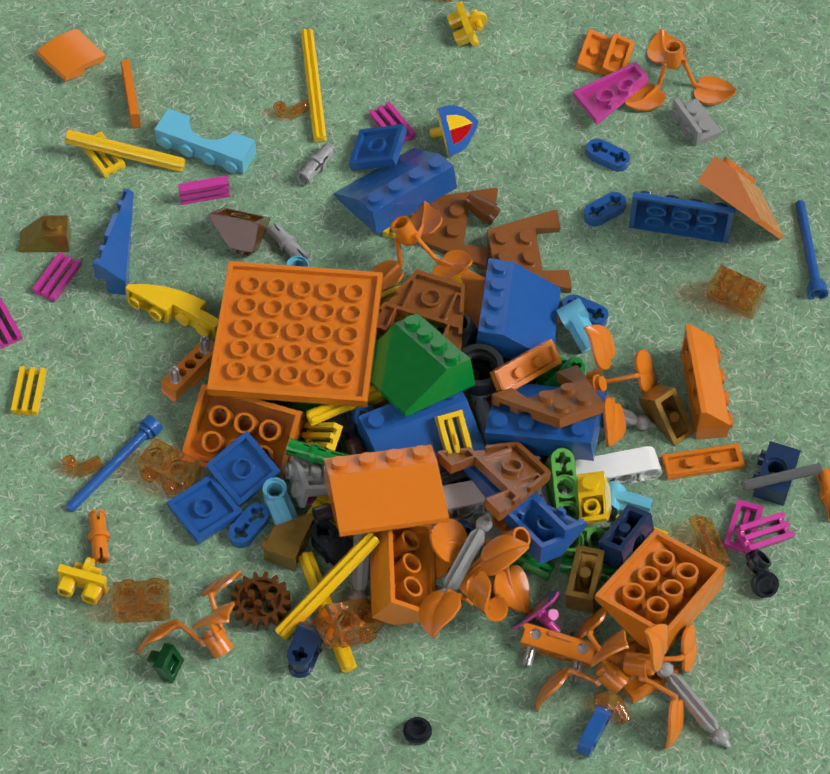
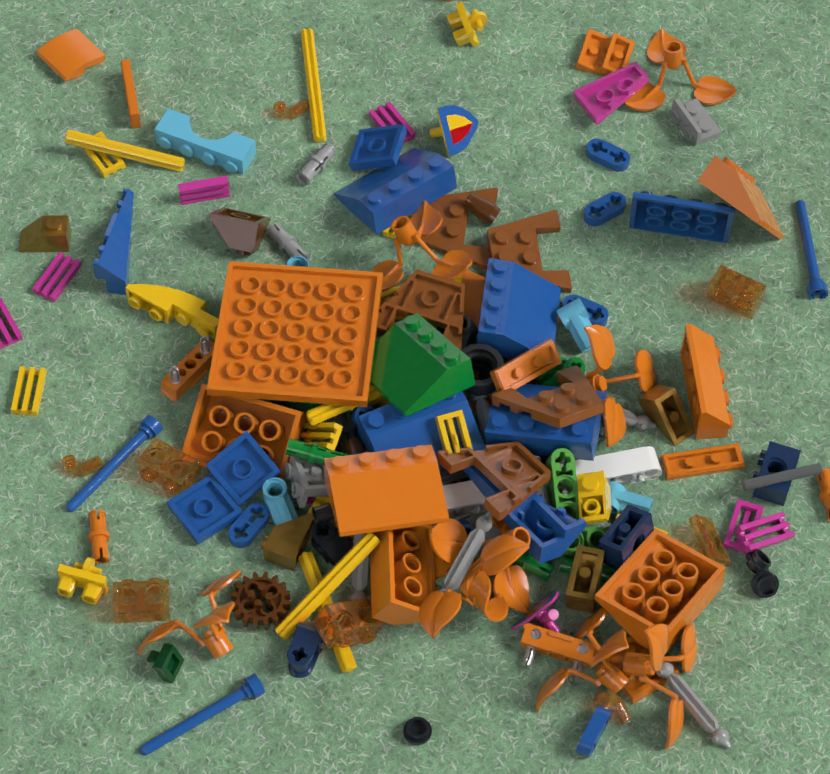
none -> blue piece [140,673,265,755]

